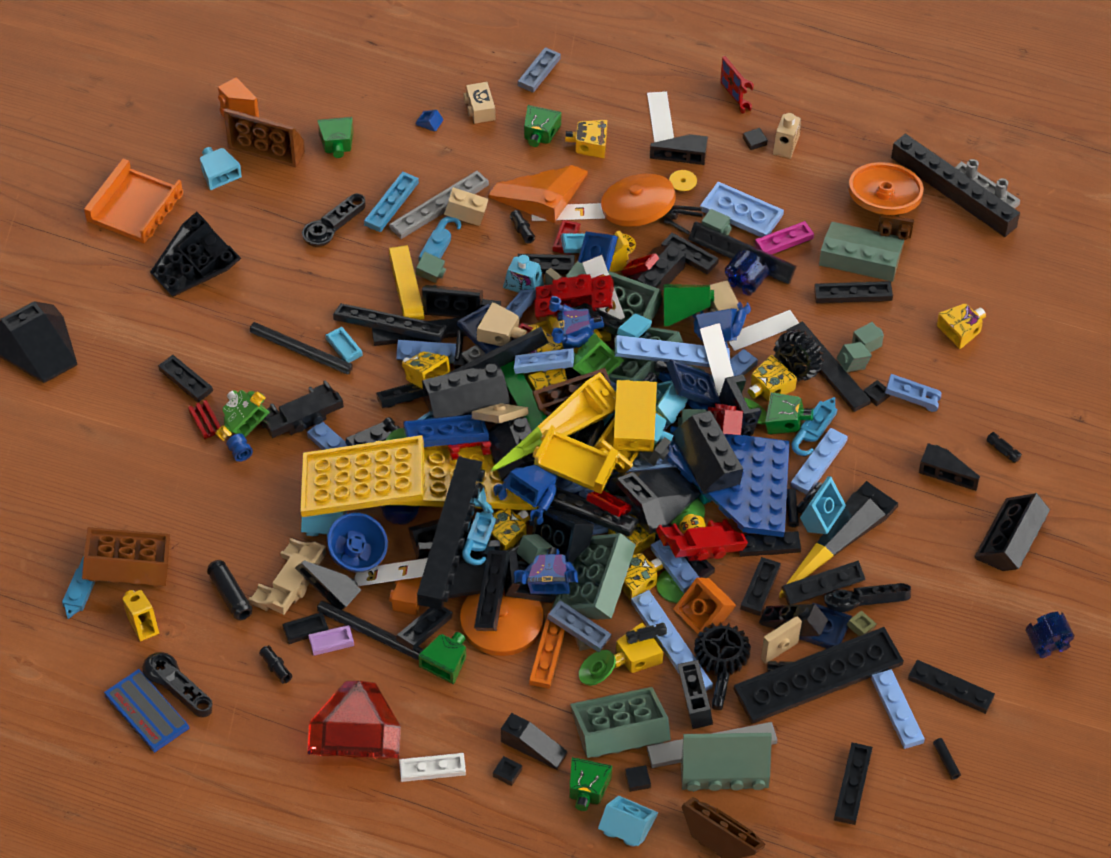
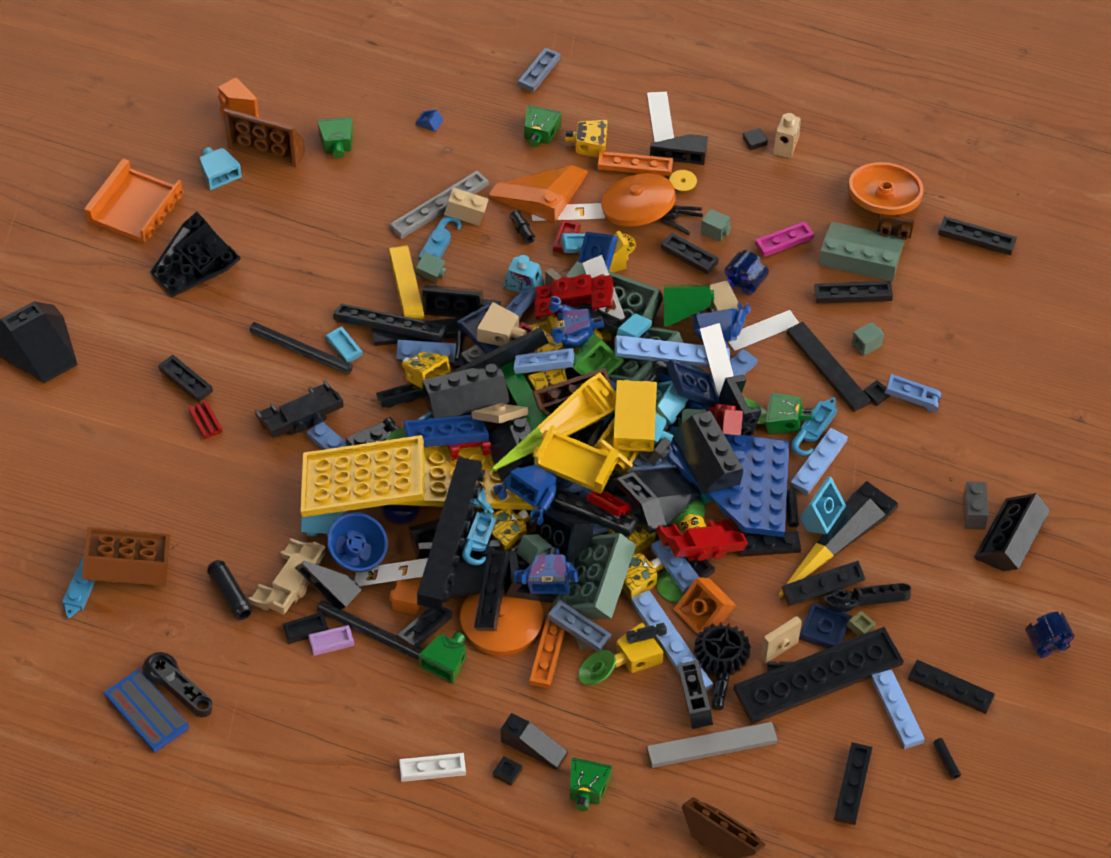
yellow torso [122,590,160,642] -> none
bright green torso [216,390,270,441] -> none
blue wheel [226,433,253,462] -> none
black pin [259,645,293,684] -> none
black beam [302,193,366,247] -> none
clear red panel [307,680,401,759] -> none
dark azure plate [364,171,419,232] -> none
tan brick [463,82,495,124] -> none
black plate [517,254,575,274] -> none
sand green slope [570,687,671,758] -> none
medium azure slope [598,796,658,846] -> none
red tile [621,253,659,277] -> none
black tile [625,765,651,792] -> none
black slope [627,244,686,293] -> none
sand green slope [681,733,772,791] -> none
black tile [688,222,797,284] -> none
light blue plate [700,182,784,237] -> none
red flag [720,56,754,114] -> none
black plate [740,557,781,616] -> none
yellow torso [748,355,797,401] -> none
black slope [759,604,828,637] -> none
black gear [773,329,824,381] -> none
black axle [797,482,822,514] -> none
sand green brick [837,342,872,372] -> none
black brick [891,133,1020,237] -> none
black slope [919,443,980,491] -> none
yellow torso [937,304,986,349] -> none
light grey plate [955,159,1020,209] -> none
black axle [987,432,1022,463] -> none
none -> orange plate [598,151,673,177]
none -> black plate [938,216,1017,255]
none -> dark grey brick [963,482,989,530]

